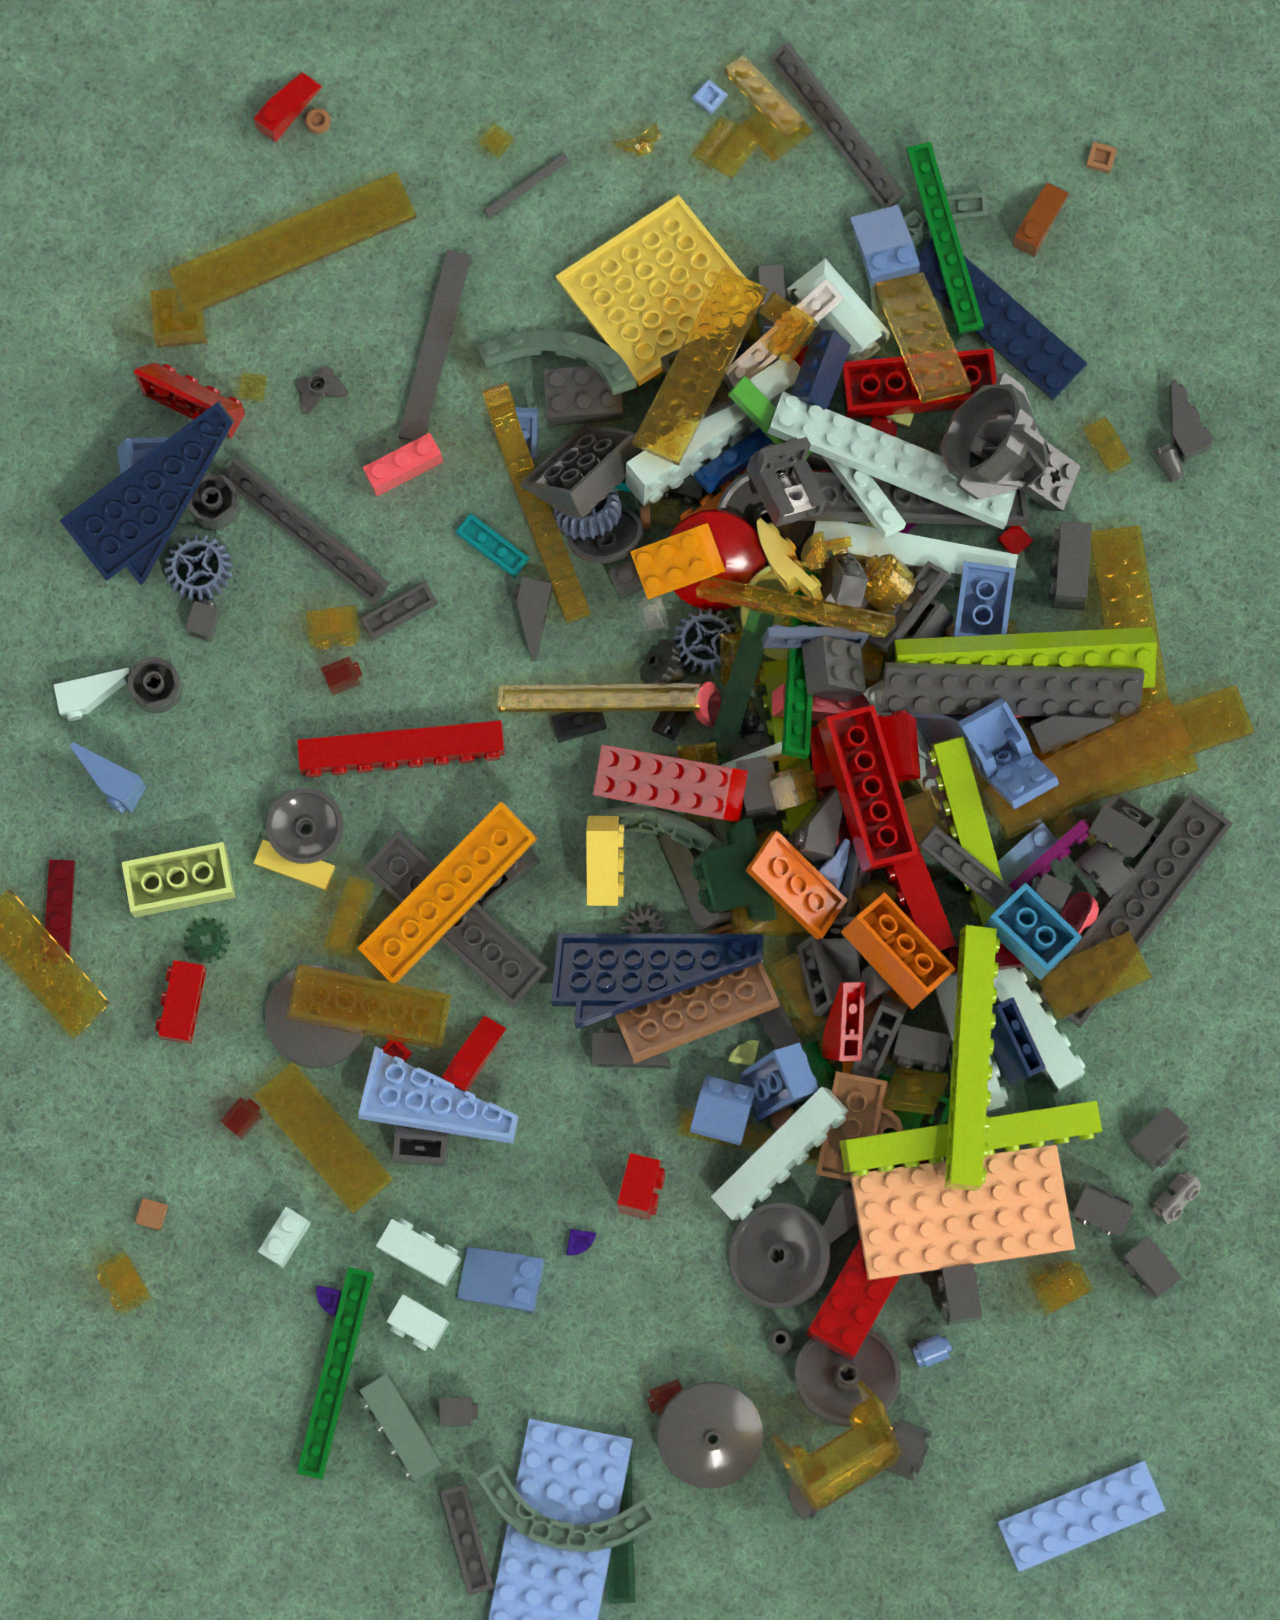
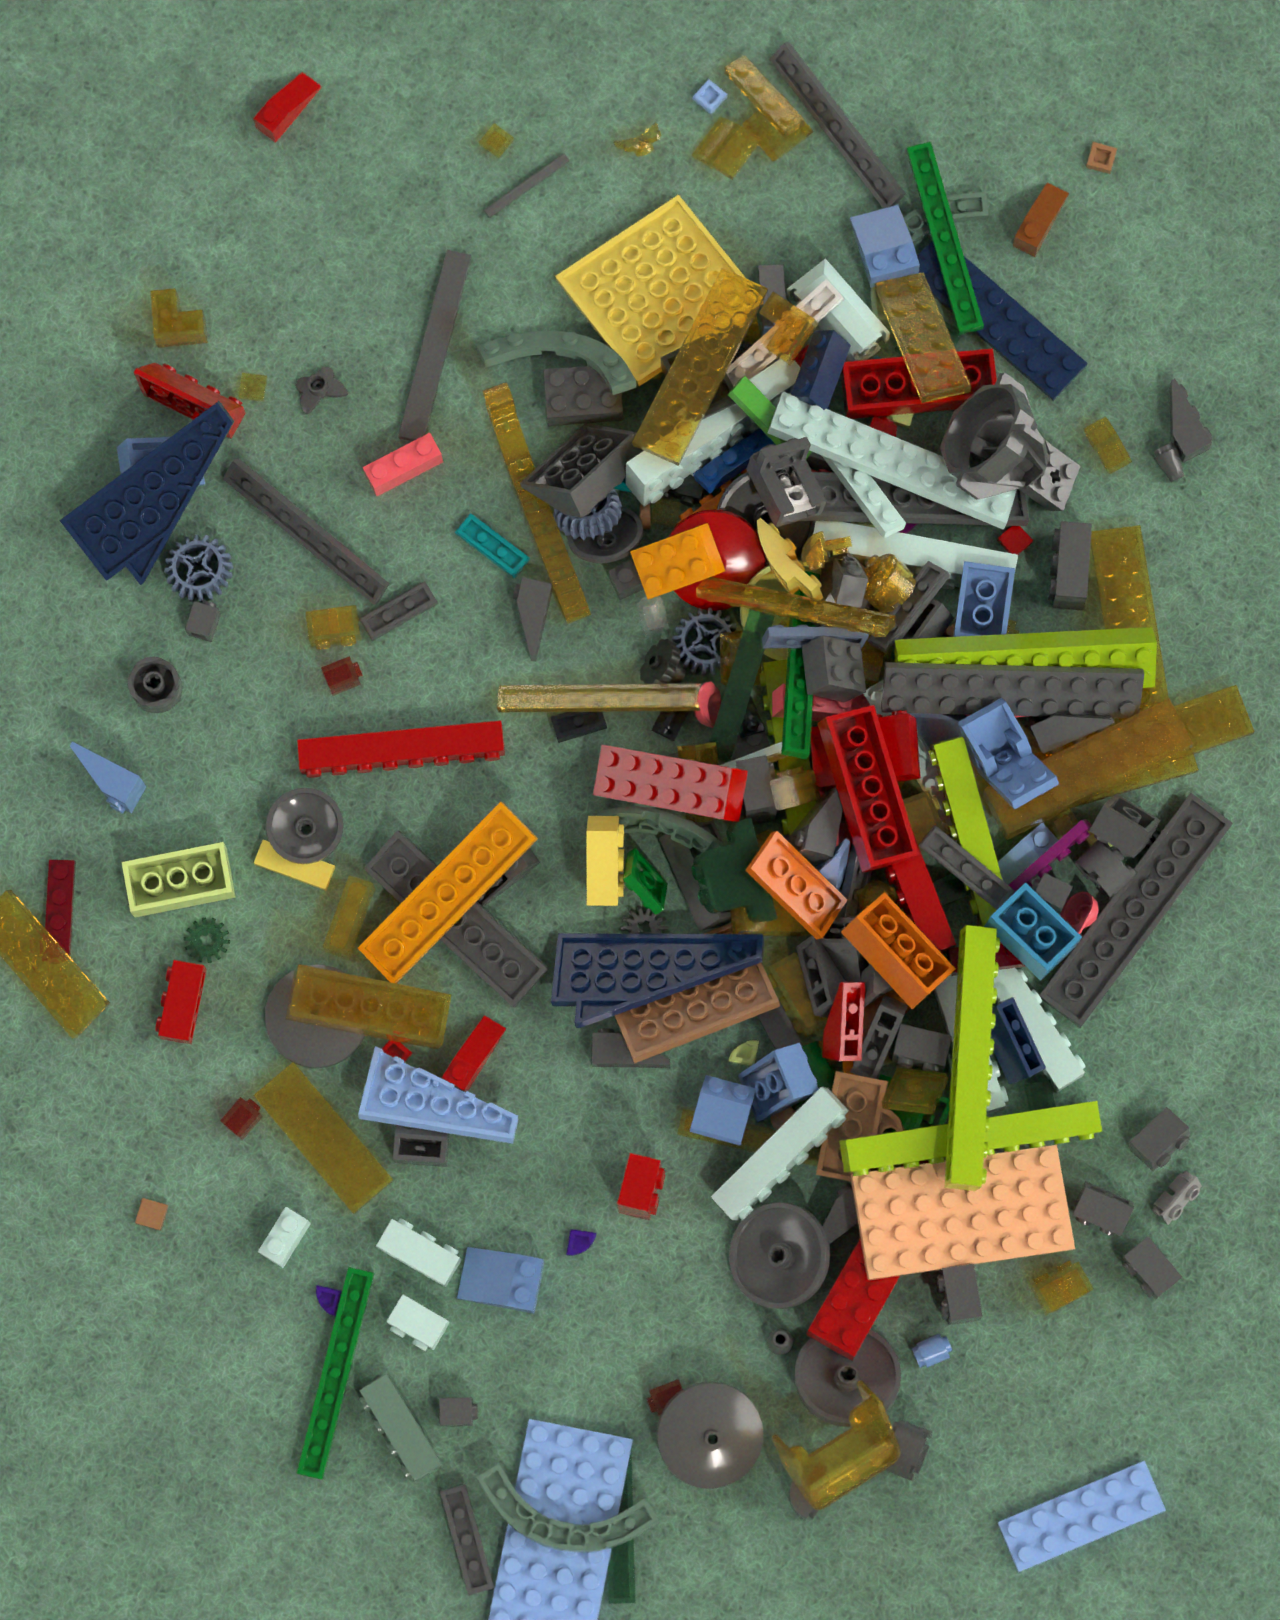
light aqua slope [54,668,131,721] -> none
clear yellow brick [96,1251,153,1315] -> none
clear yellow plate [168,172,417,316] -> none
dark grey brick [188,473,240,530] -> none
medium nougat tile [305,108,331,134] -> none
medium blue slope [511,407,539,458] -> none
clear yellow plate [1036,931,1152,1021] -> none
none -> green plate [623,848,668,915]

